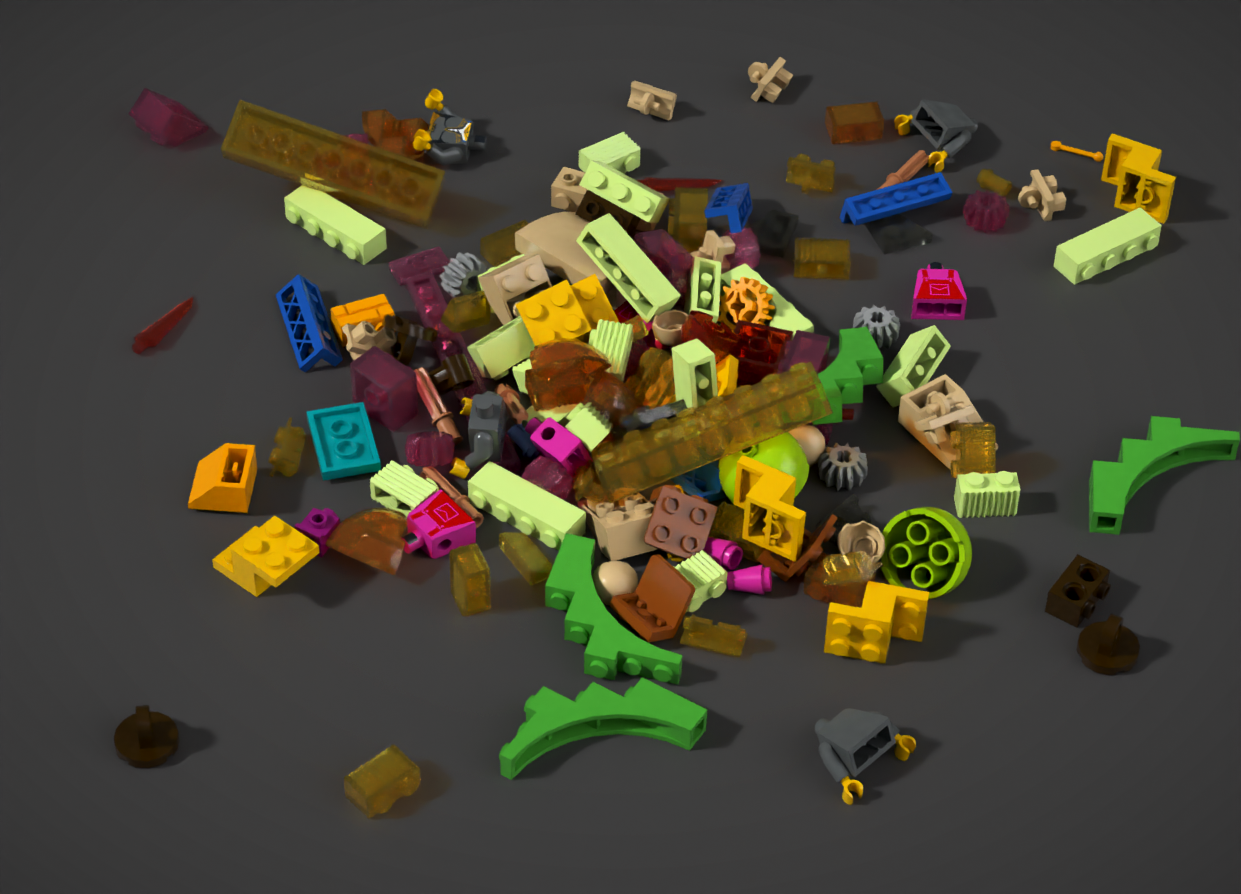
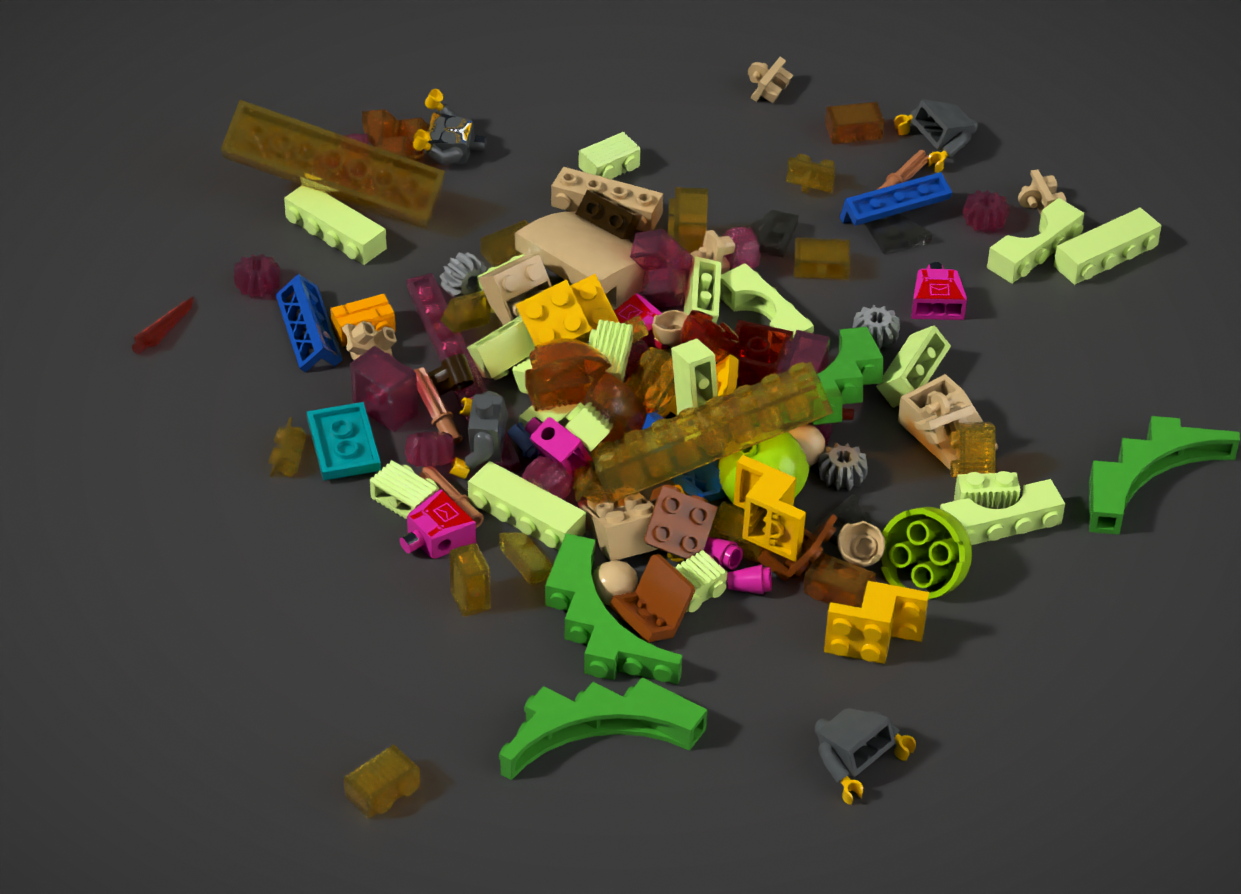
dark brown tile [114,705,179,768] -> none
clear pink slope [129,88,209,147] -> none
light orange slope [188,443,257,513] -> none
yellow bracket [212,515,319,597] -> none
magenta brick [294,508,341,558] -> none
clear orange brick [325,508,407,575] -> none
dark brown tile [382,314,439,367] -> none
clear pink plate [389,246,450,286] -> none
nougat axle [494,383,528,424] -> none
yellowish green brick [576,213,681,324] -> none
yellowish green brick [579,160,670,223] -> none
clear smoke wing [611,399,688,440] -> none
tan hips [627,81,677,120] -> none
clear red bar [636,177,723,192] -> none
clear yellow hinge [680,614,748,657] -> none
blue fence [704,183,753,233] -> none
light orange gear [717,277,775,339] -> none
clear yellow hinge [822,551,883,586] -> none
clear yellow pin [976,169,1012,197] -> none
dark brown brick [1045,554,1111,628] -> none
light orange hinge [1051,141,1104,162] -> none
dark brown tile [1076,613,1140,675] -> none
yellow bracket [1101,133,1176,224] -> none
none -> clear pink gear [234,253,281,298]
none -> yellowish green arch [940,479,1065,545]
none -> yellowish green arch [987,198,1084,284]

